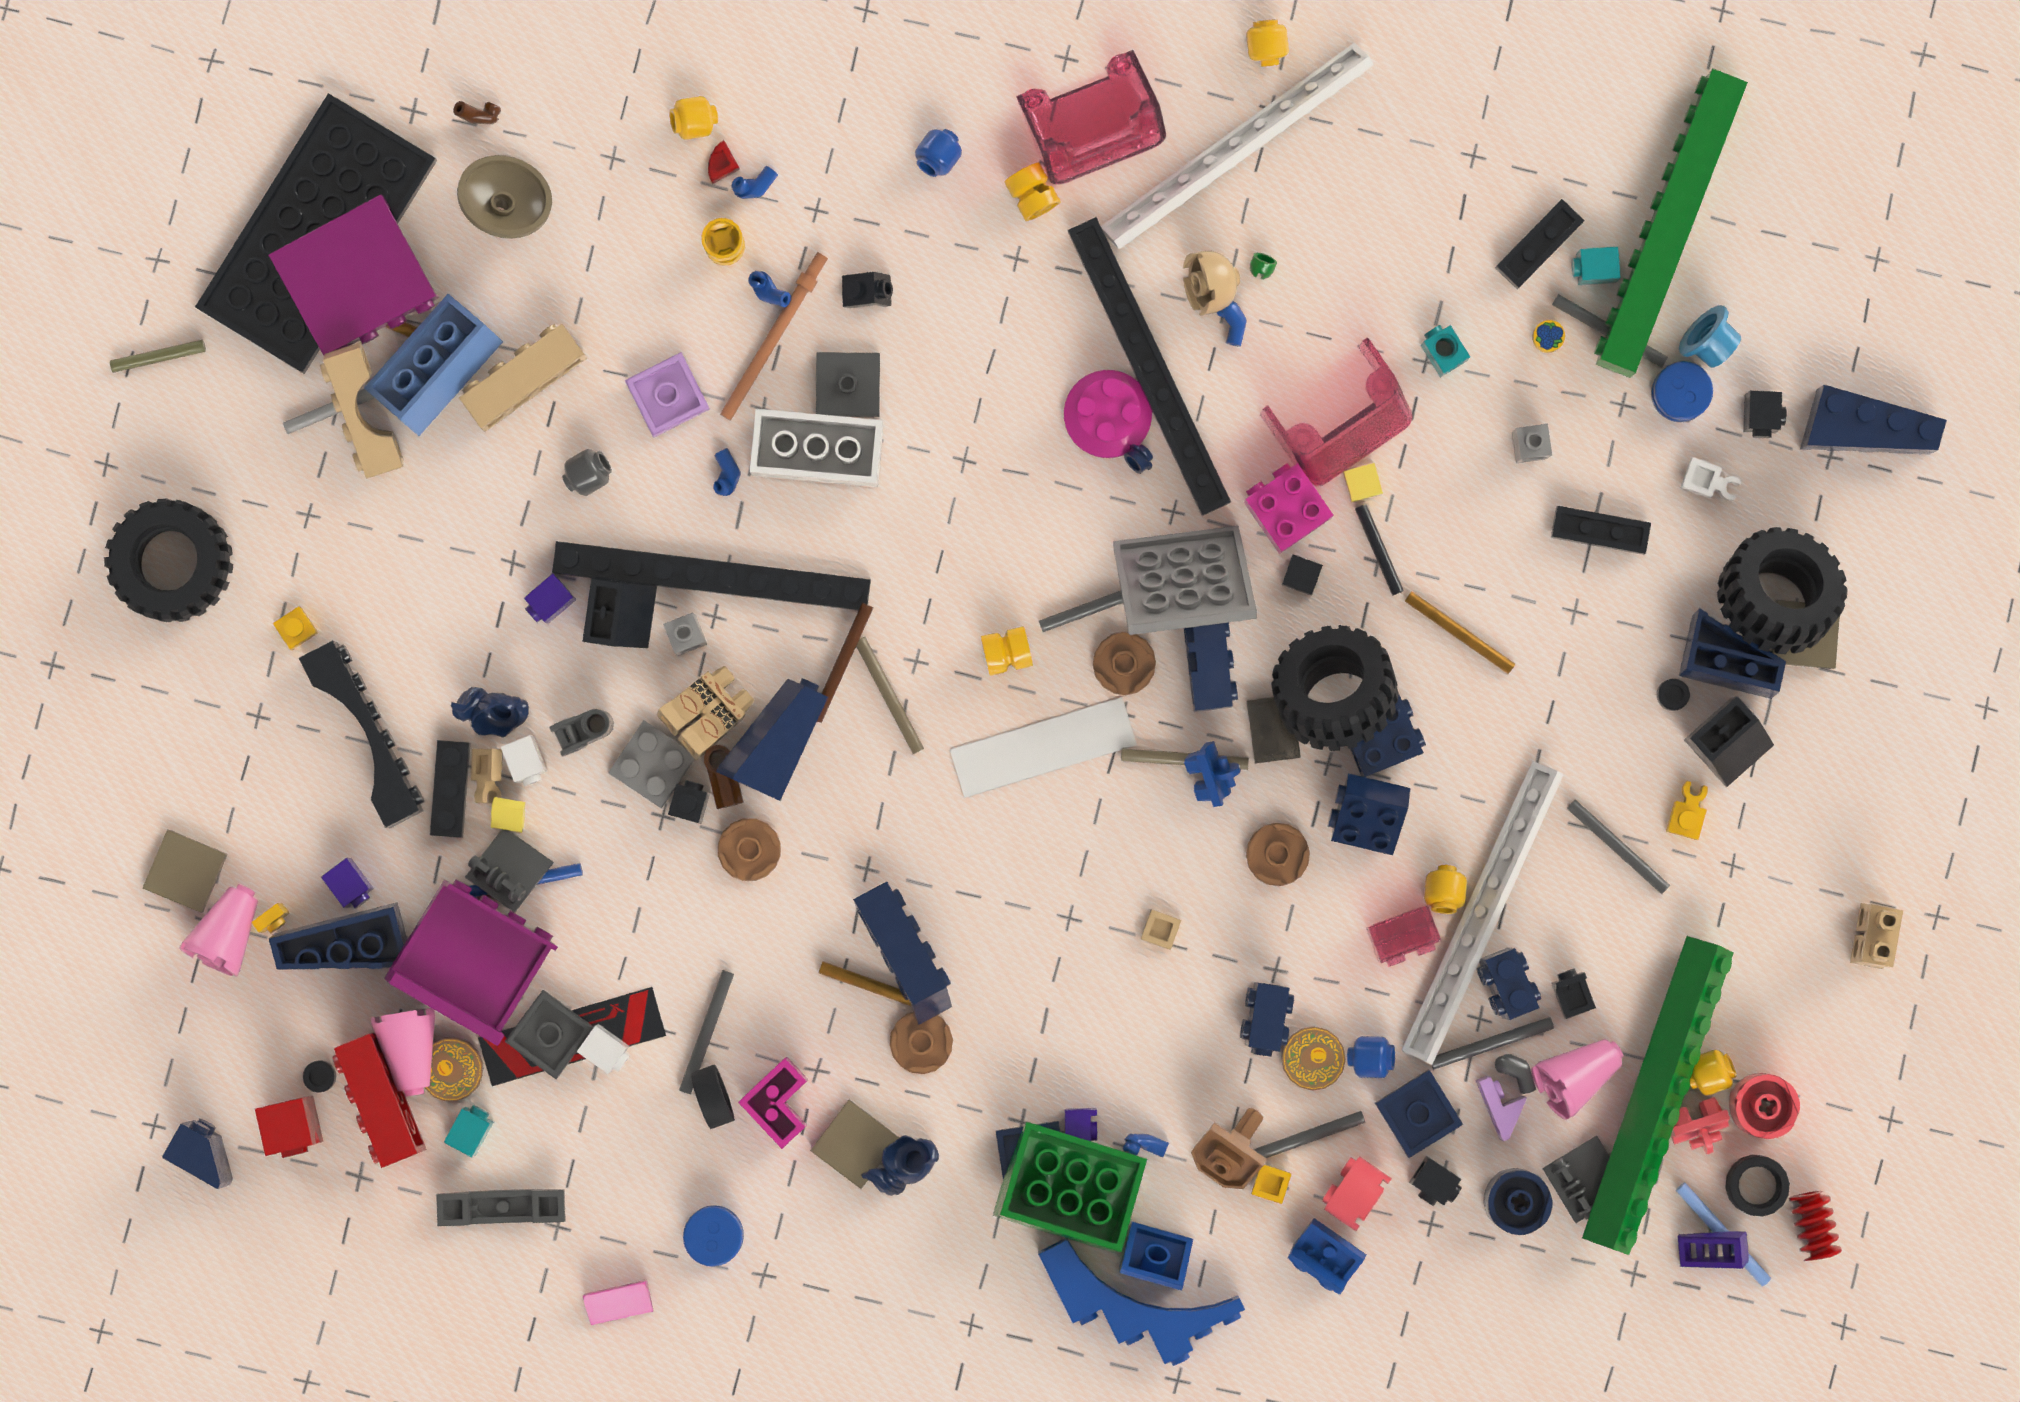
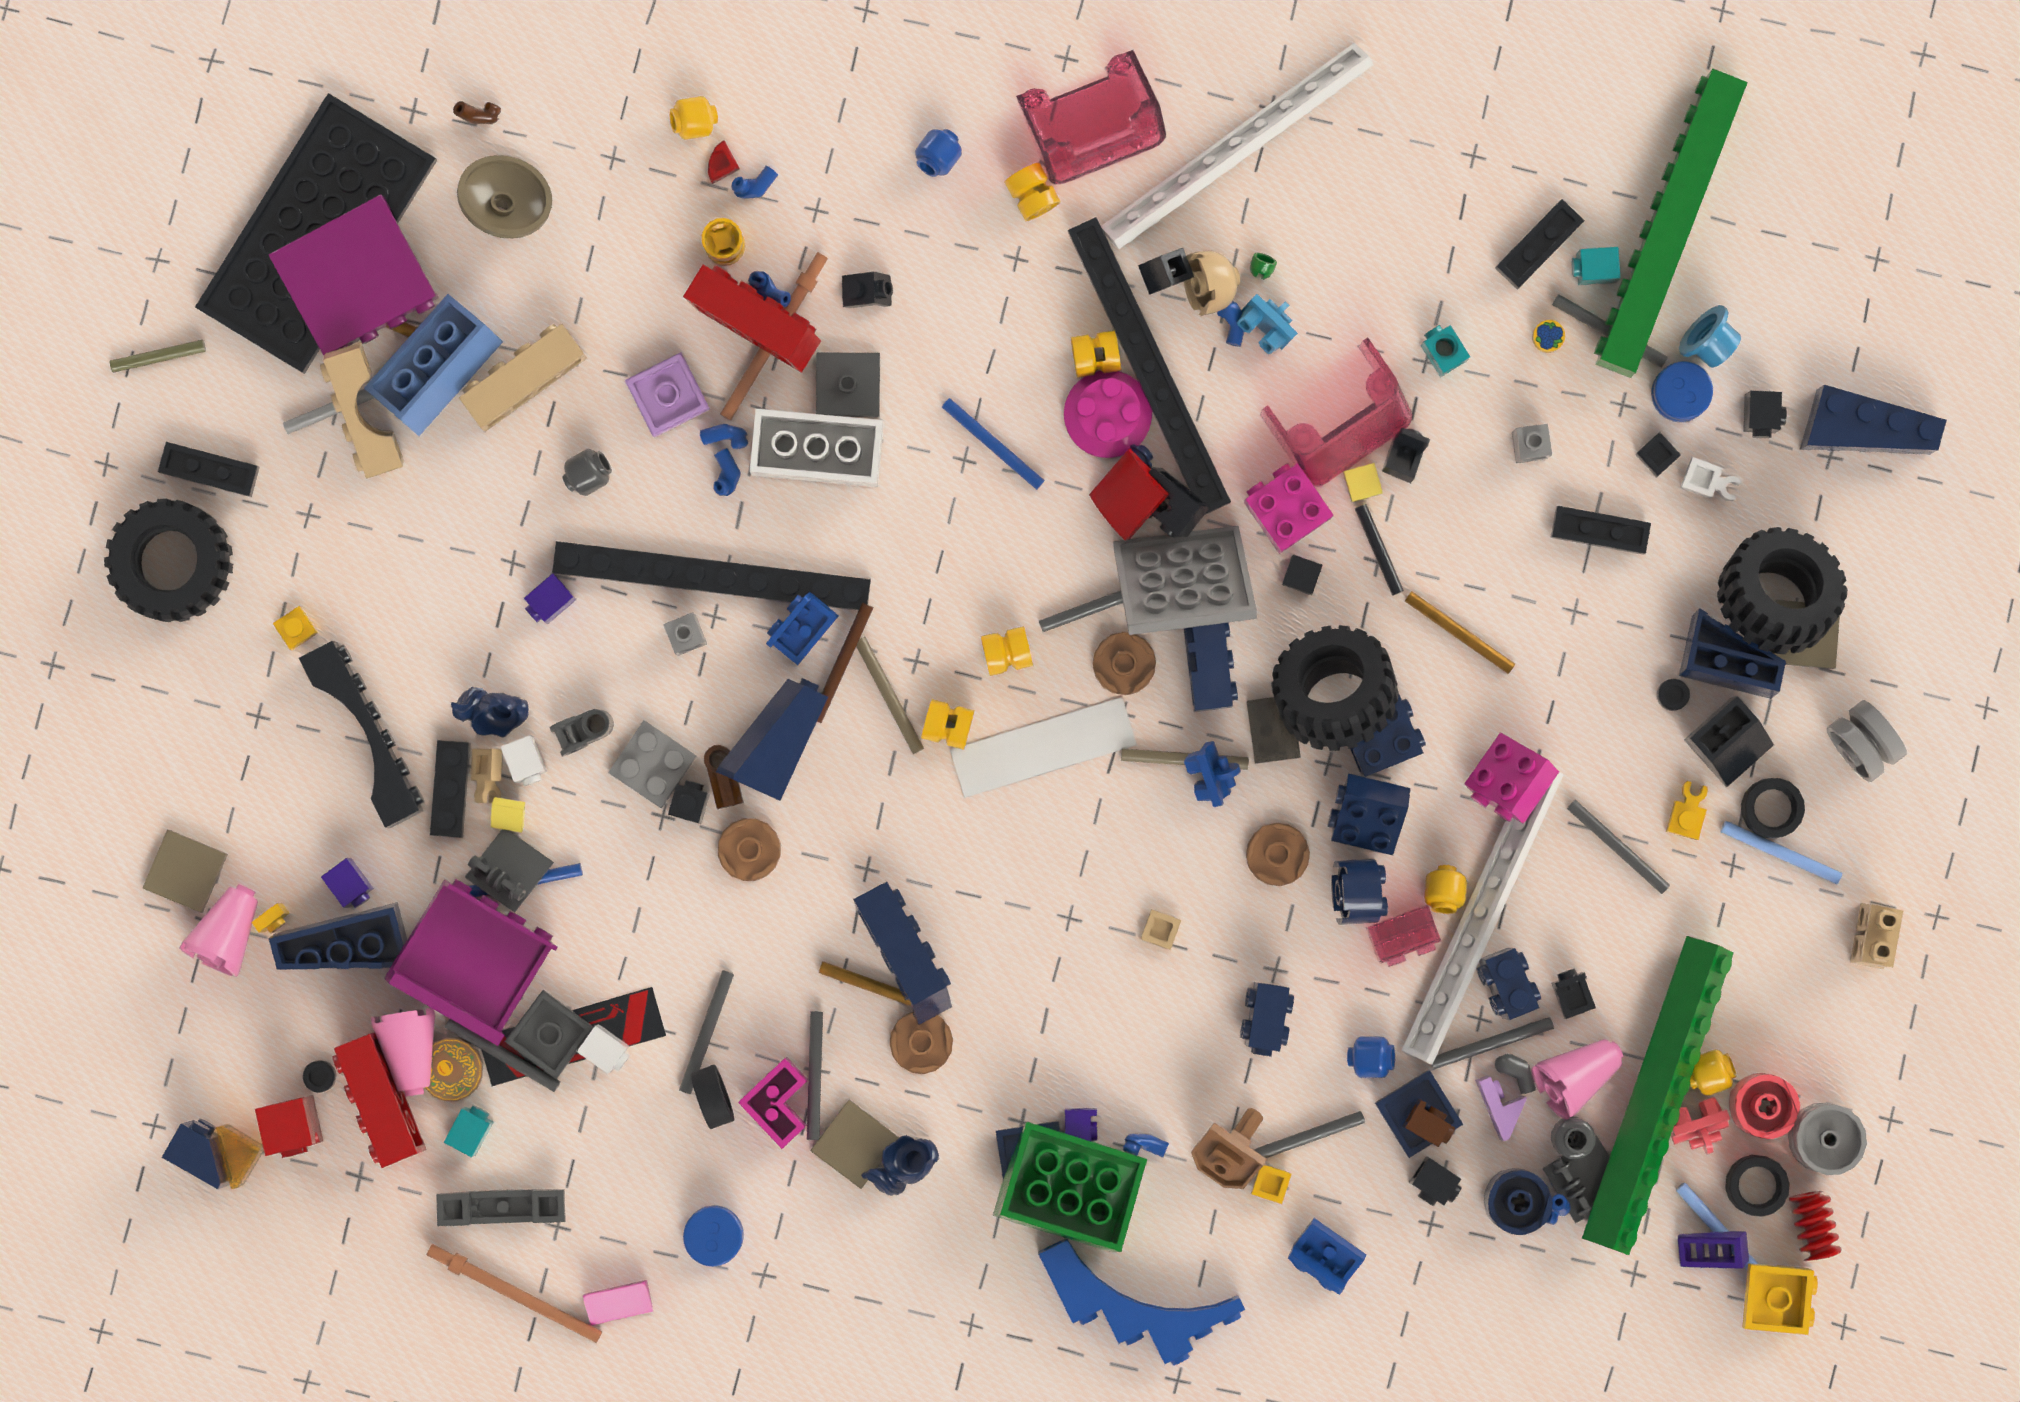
black slope [582,576,658,648] -> none
tan hips [657,666,754,761] -> none
blue slope [1119,1222,1193,1291] -> none
yellow head [1246,19,1289,67] -> none
tile [1281,1026,1346,1091] -> none
coral brick [1322,1157,1392,1231] -> none
none -> black plate [158,442,260,497]
none -> clear yellow slope [216,1124,264,1189]
none -> nougat bar [426,1244,602,1343]
none -> dark grey bar [445,1019,561,1092]
none -> red brick [683,264,821,373]
none -> blue arm [700,424,748,449]
none -> blue bracket [766,592,839,666]
none -> dark grey bar [807,1011,823,1140]
none -> yellow wheel [921,699,975,750]
none -> blue bar [942,398,1045,490]
none -> yellow wheel [1071,330,1121,378]
none -> red slope [1089,449,1169,541]
none -> black brick [1138,248,1194,295]
none -> black brick [1149,467,1210,538]
none -> dark azure hips [1237,294,1298,354]
none -> dark blue brick [1331,859,1388,925]
none -> black bracket [1382,428,1430,484]
none -> reddish brown brick [1403,1099,1455,1147]
none -> dark pink brick [1464,732,1559,824]
none -> blue arm [1546,1194,1571,1225]
none -> dark grey head [1551,1117,1596,1160]
none -> black tile [1635,432,1681,477]
none -> light blue bar [1720,821,1842,884]
none -> black tyre [1741,778,1805,838]
none -> yellow plate [1742,1263,1818,1335]
none -> light grey wheel [1788,1103,1867,1175]
none -> light grey wheel [1827,700,1907,782]

